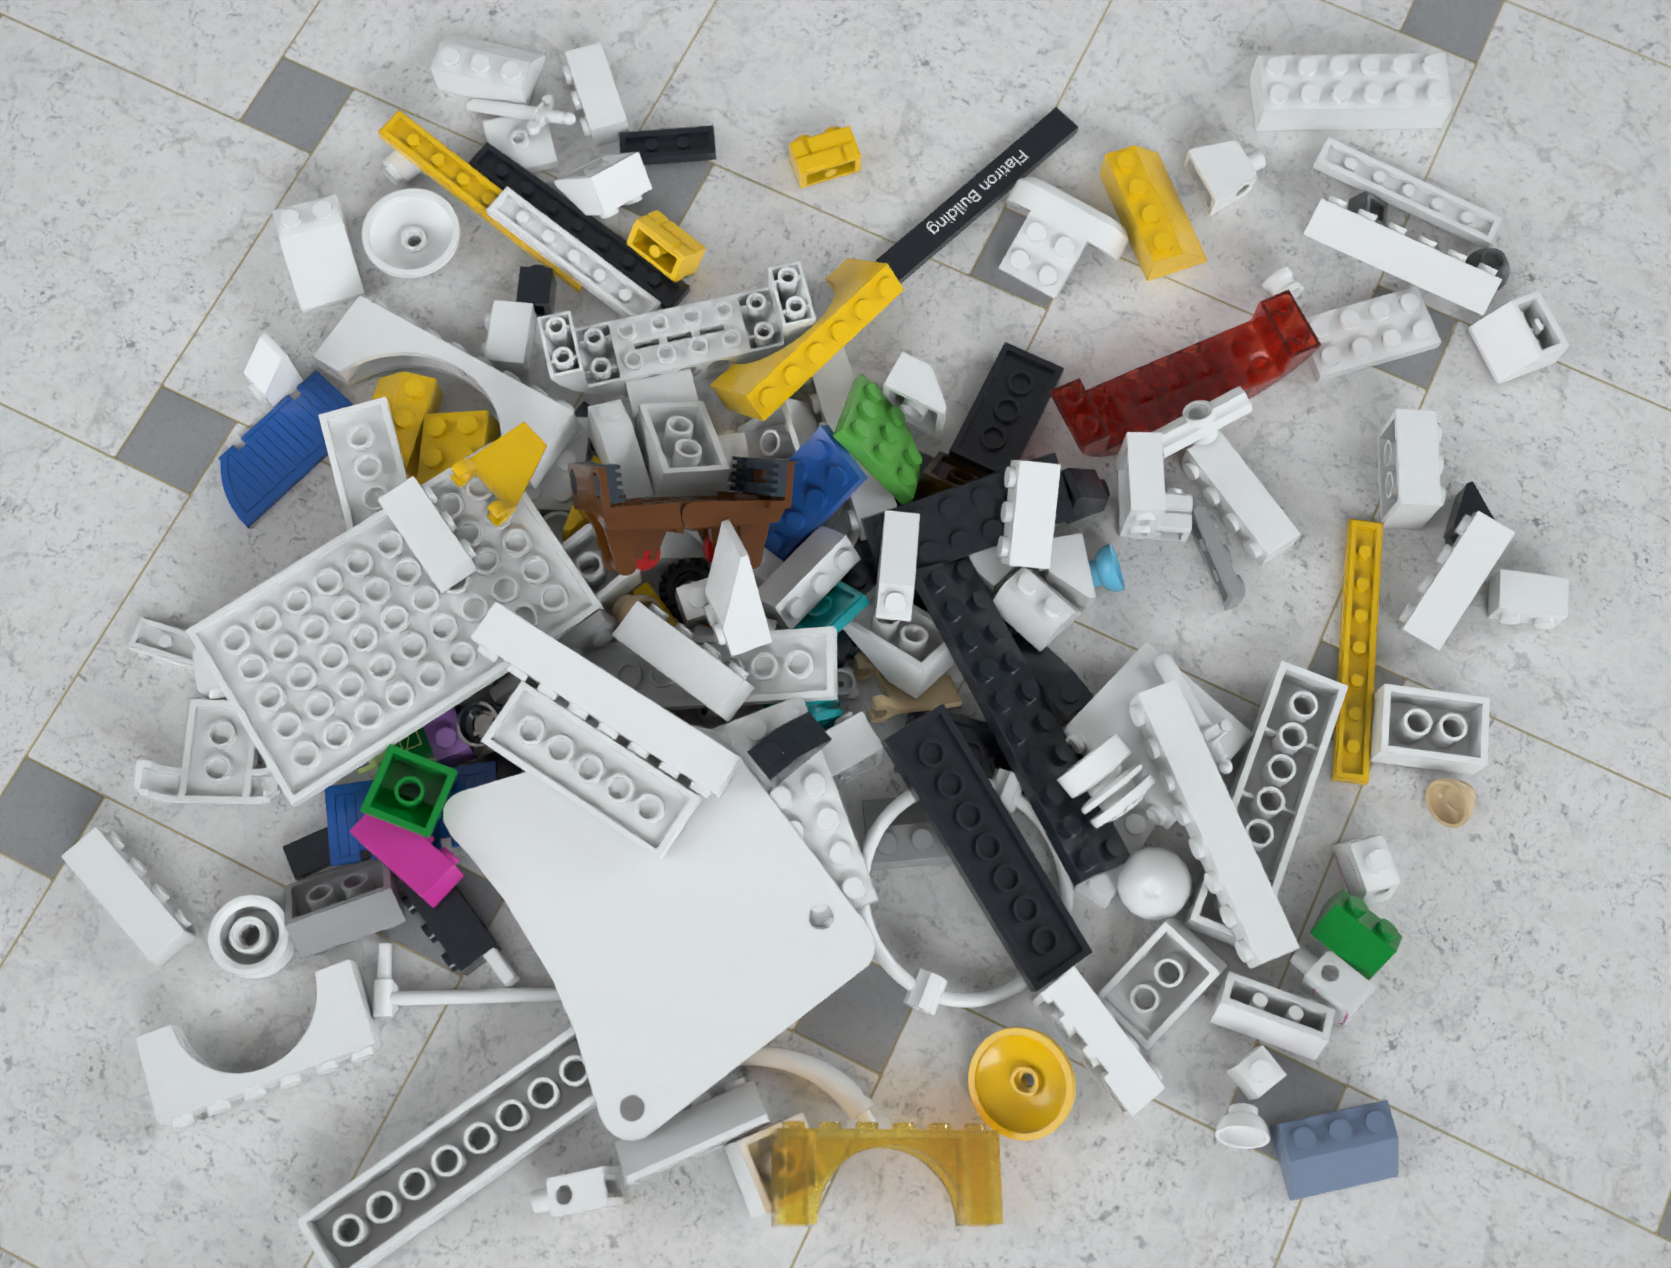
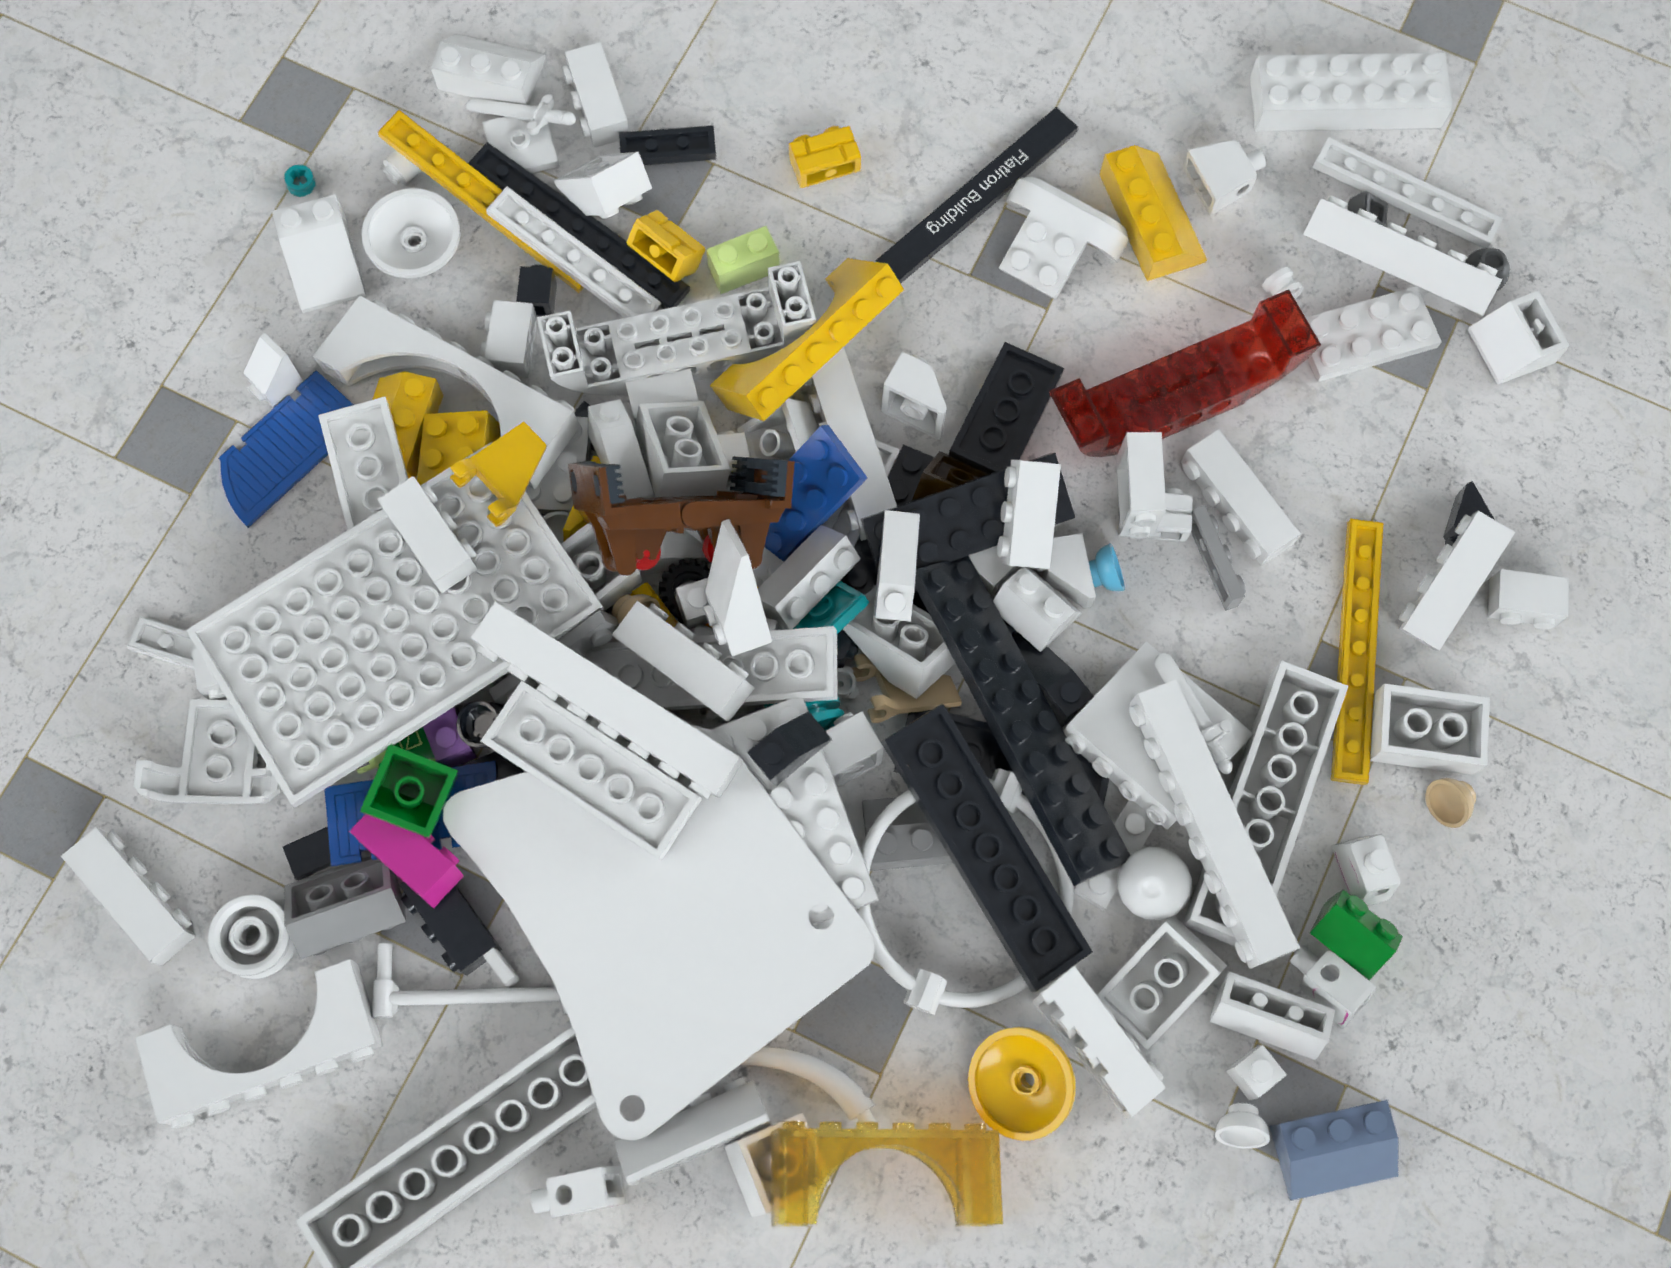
bright green plate [833,374,922,504] -> none
white wheel [1057,733,1155,829] -> none
black slope [1062,468,1110,524] -> none
white piece [1153,386,1253,459] -> none
white brick [1377,409,1446,530] -> none
none -> teal bush [284,164,316,197]
none -> yellowish green brick [706,226,780,294]

